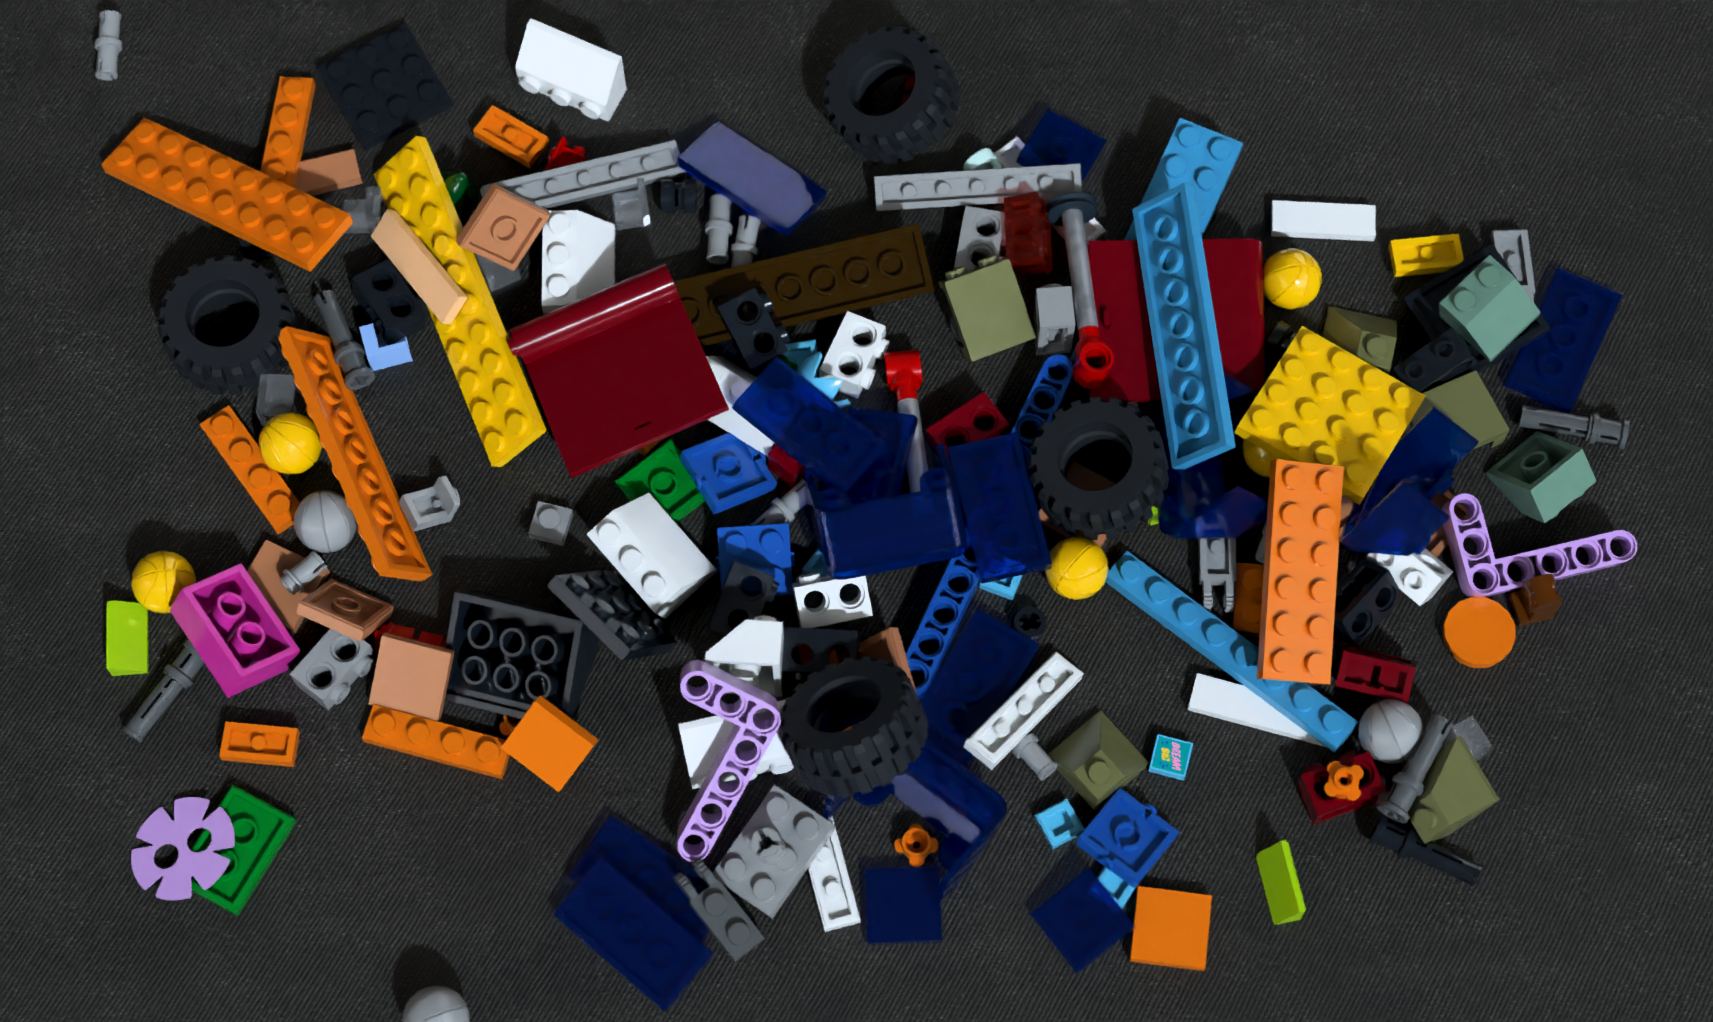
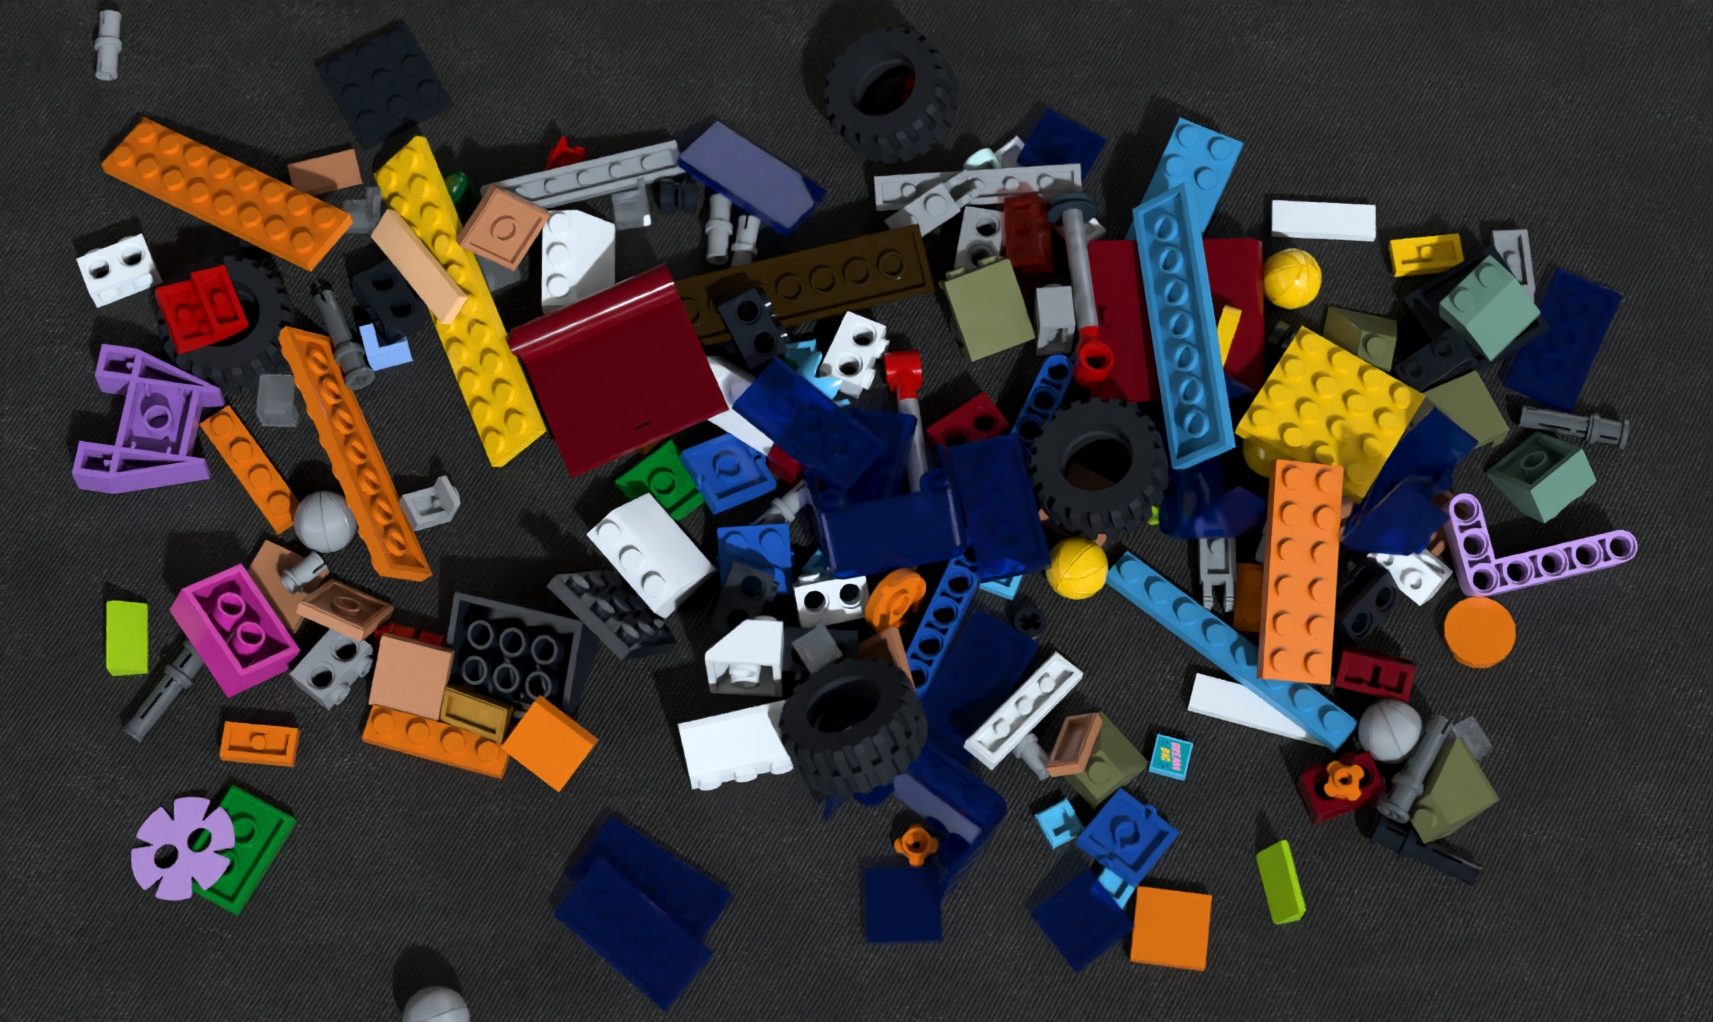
yellow piece [131,551,196,613] -> none
yellow piece [259,412,322,475] -> none
orange plate [260,76,316,188] -> none
orange plate [473,105,549,169] -> none
white slope [515,18,627,122] -> none
light grey plate [528,501,573,546] -> none
dark grey hinge [673,858,765,963] -> none
lavender beam [677,660,781,862] -> none
light grey plate [712,785,836,919] -> none
white tile [808,815,861,932] -> none
reddish brown leg [1508,574,1563,627] -> none
none -> medium lavender wedge [72,344,226,494]
none -> white brick [76,234,163,308]
none -> red slope [155,265,248,355]
none -> pearl gold tile [439,684,514,743]
none -> clear panel [792,620,843,674]
none -> orange tile [865,567,926,633]
none -> light grey hinge [885,169,982,237]
none -> nougat tile [1046,712,1103,777]
none -> yellow beam [1217,305,1242,368]

